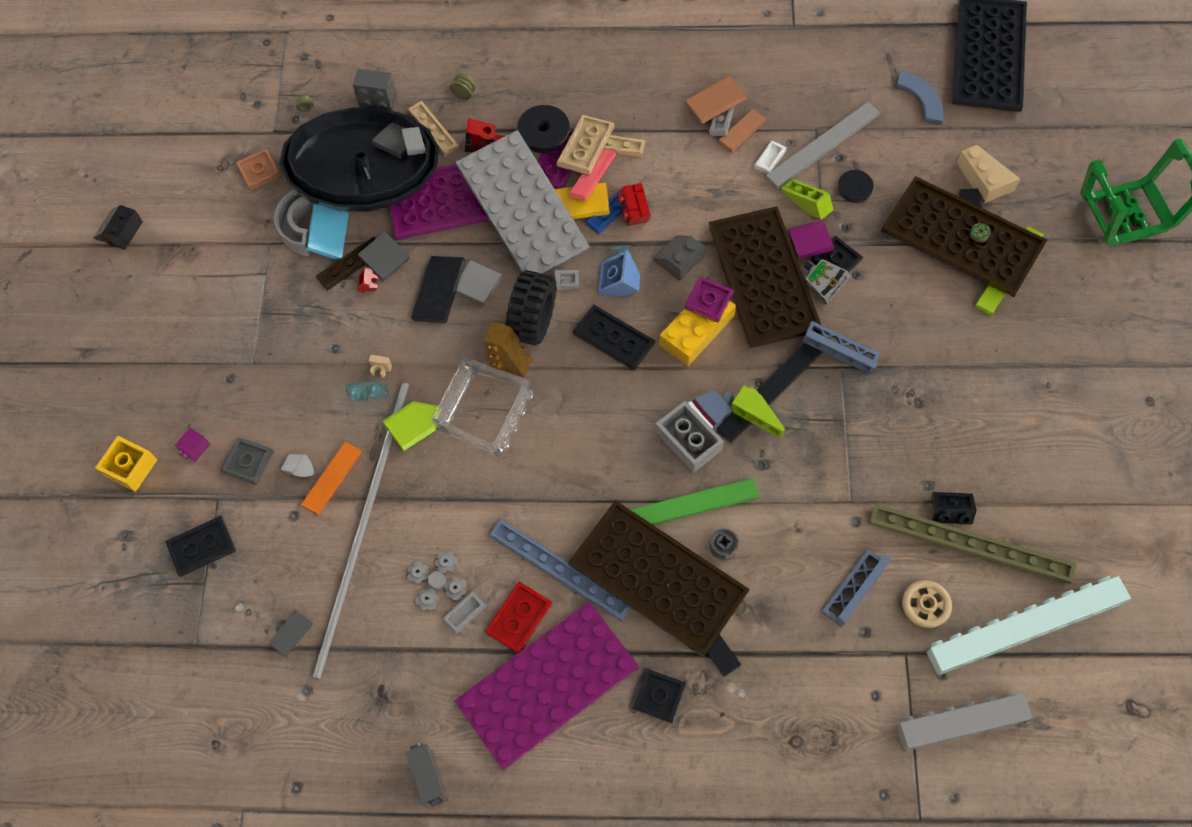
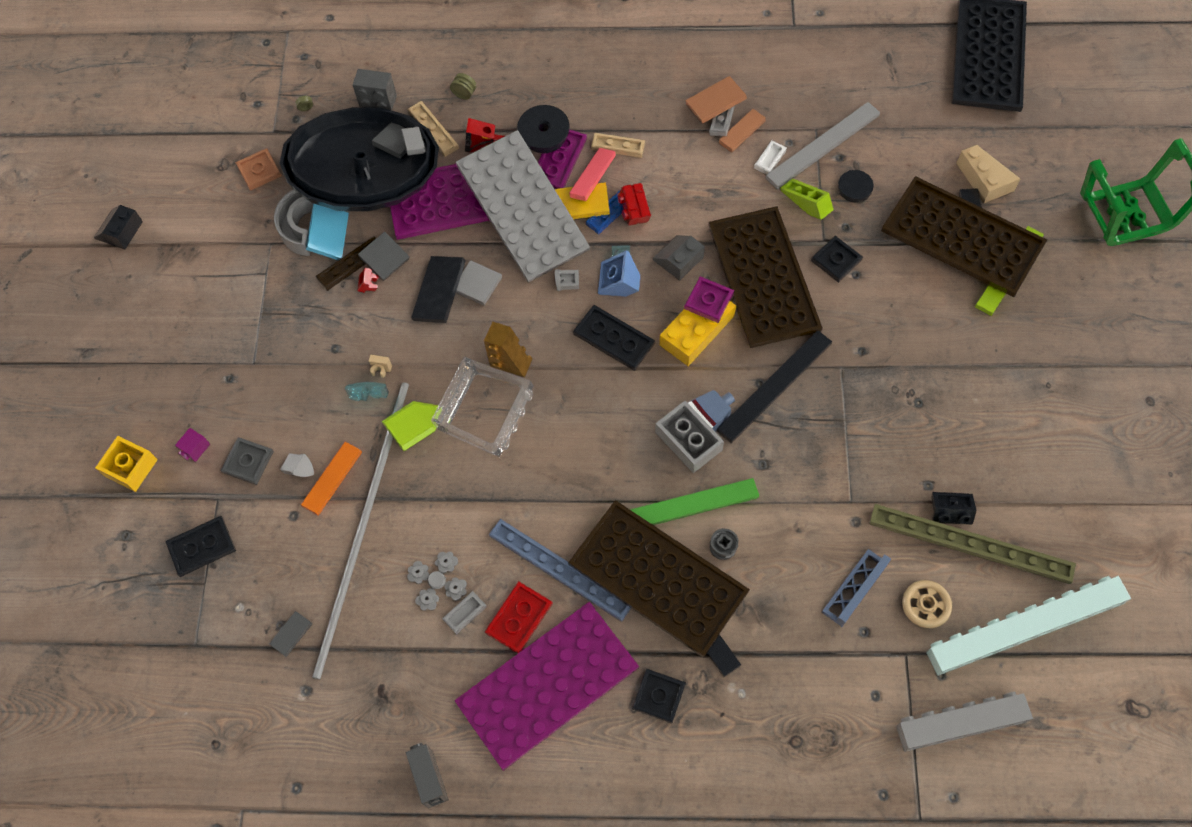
black tyre [505,270,557,346] -> none
tan tile [557,115,614,175] -> none
lime slope [731,385,785,439] -> none
magenta tile [788,220,834,260] -> none
torso [802,259,849,304] -> none
sand blue fence [802,321,880,374] -> none
sand blue tile [896,71,944,125] -> none
olive tile [970,223,990,242] -> none

